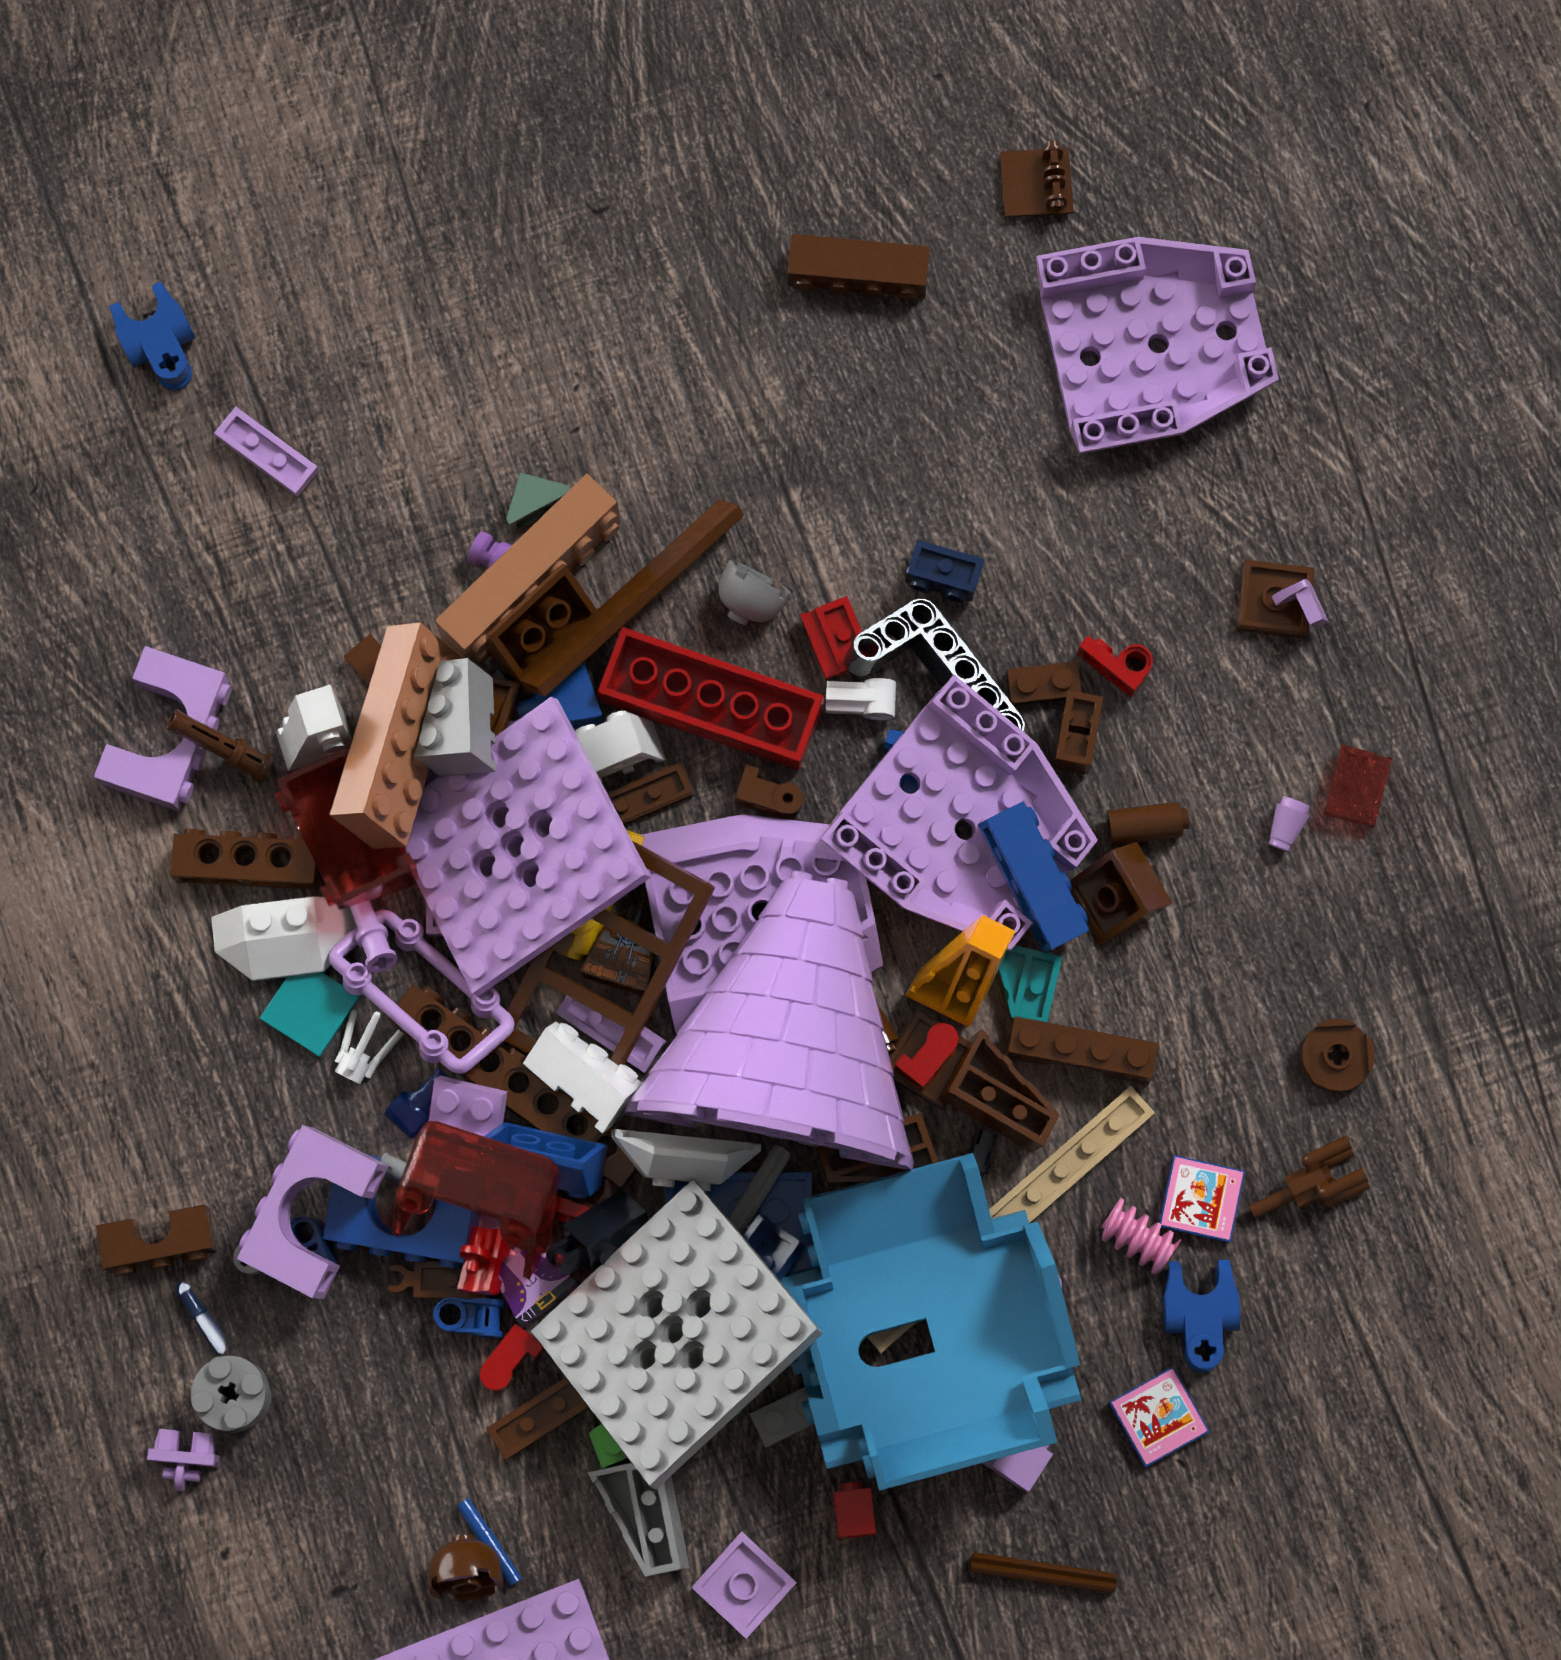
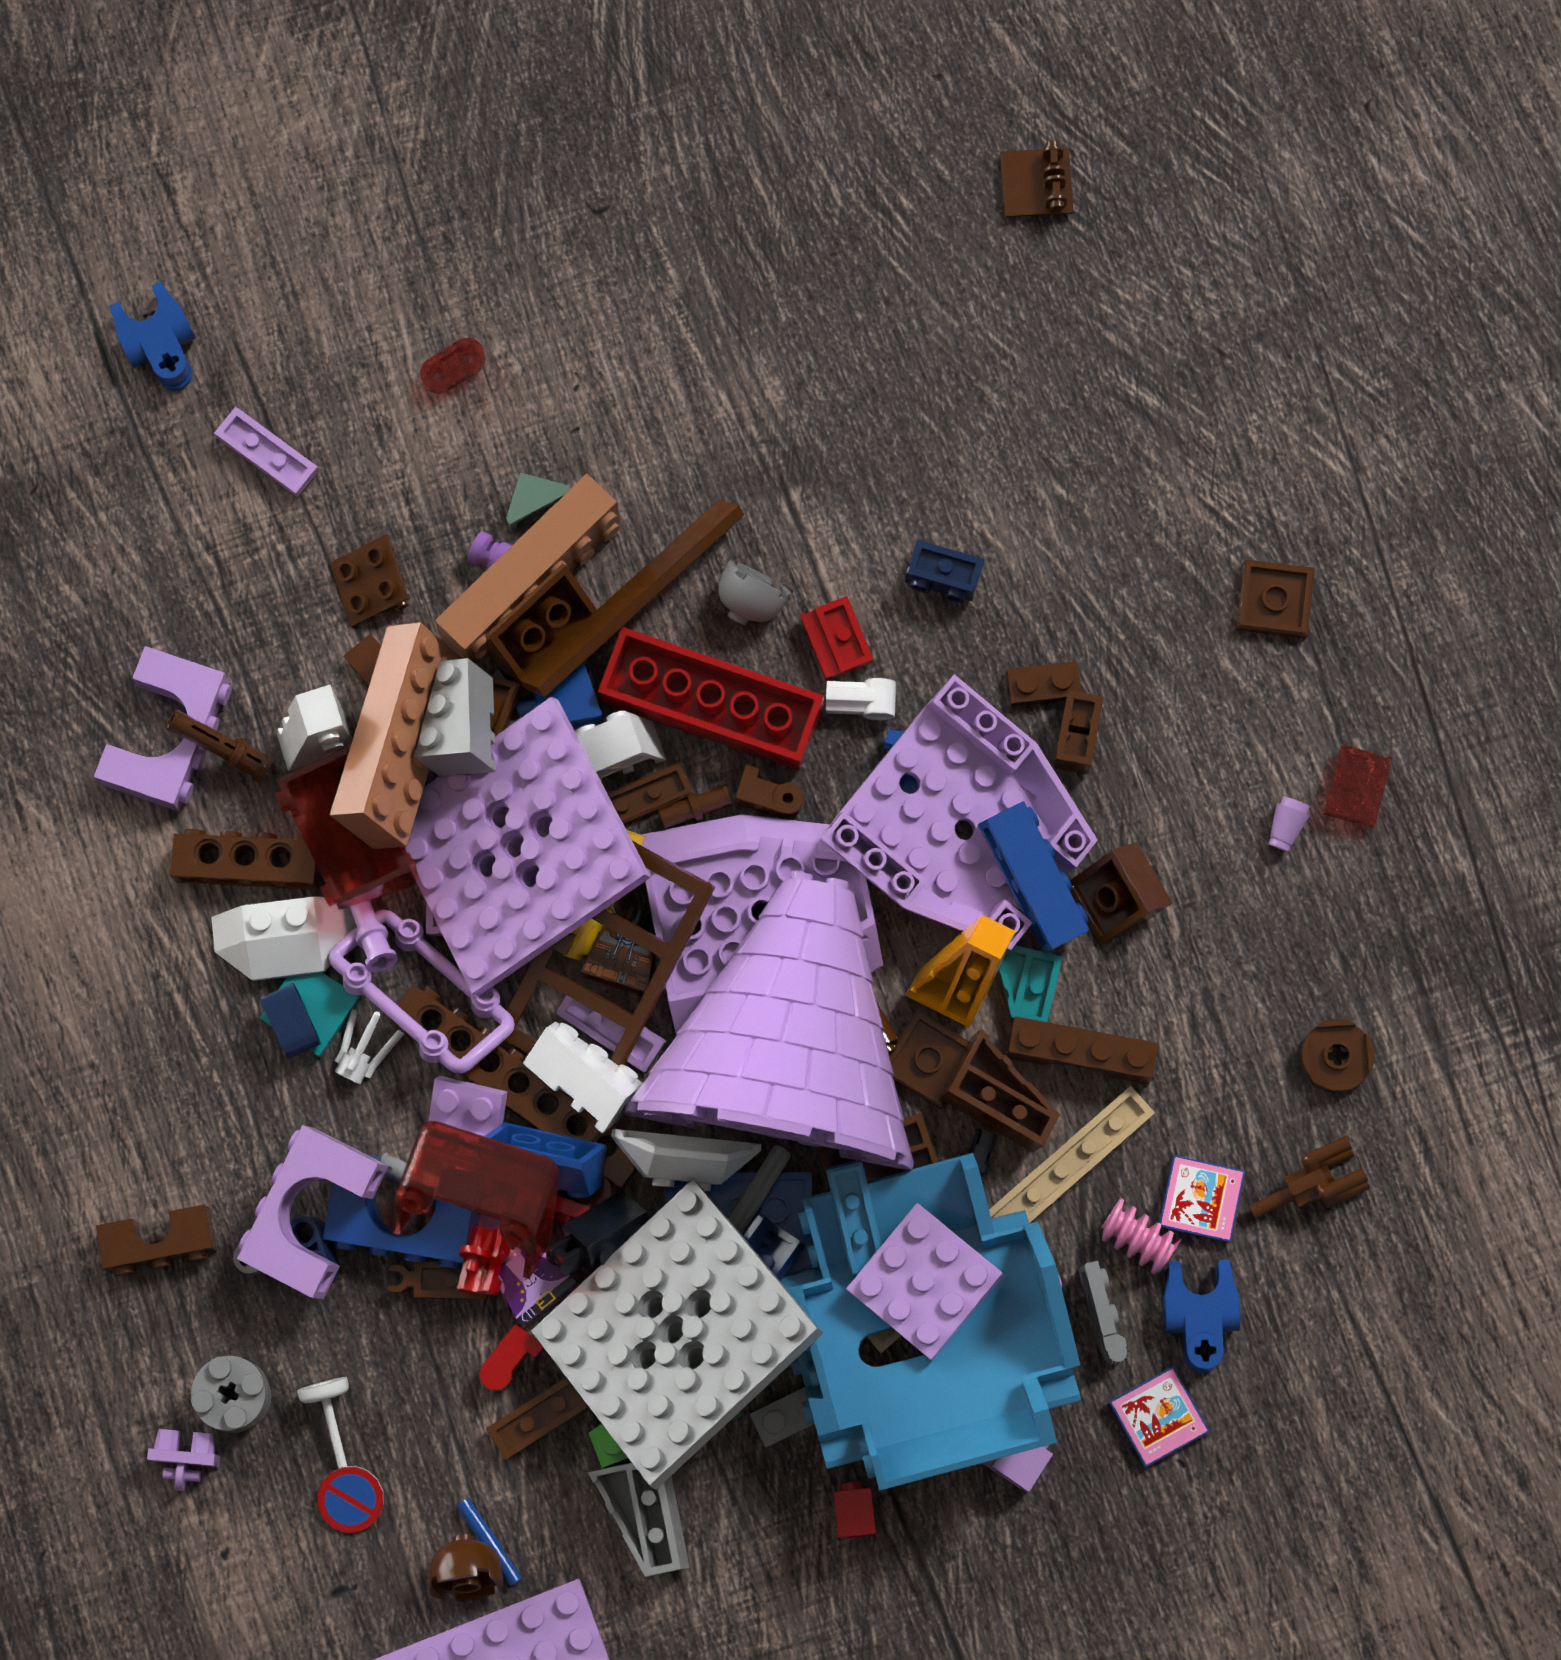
dark blue piece [175,1281,226,1356] -> none
clear blue pin [384,1068,450,1139] -> none
blue piece [433,1297,506,1338] -> none
lavender plate [691,1532,797,1639] -> none
reddish brown brick [788,234,930,300] -> none
black beam [844,599,1025,731] -> none
red leg [894,1023,958,1092] -> none
reddish brown axle [970,1552,1117,1593] -> none
lavender wedge [1036,237,1279,454] -> none
red plate [1077,635,1153,699] -> none
reddish brown brick [1106,802,1189,846] -> none
lavender tile [1272,579,1329,628] -> none
none -> dark blue beam [260,983,321,1059]
none -> piece [297,1377,384,1533]
none -> reddish brown hinge [330,534,410,627]
none -> clear red plate [420,338,486,394]
none -> reddish brown pin [658,784,732,830]
none -> dark azure tile [825,1159,882,1276]
none -> lavender plate [846,1203,1004,1361]
none -> light grey hinge [1078,1261,1128,1365]

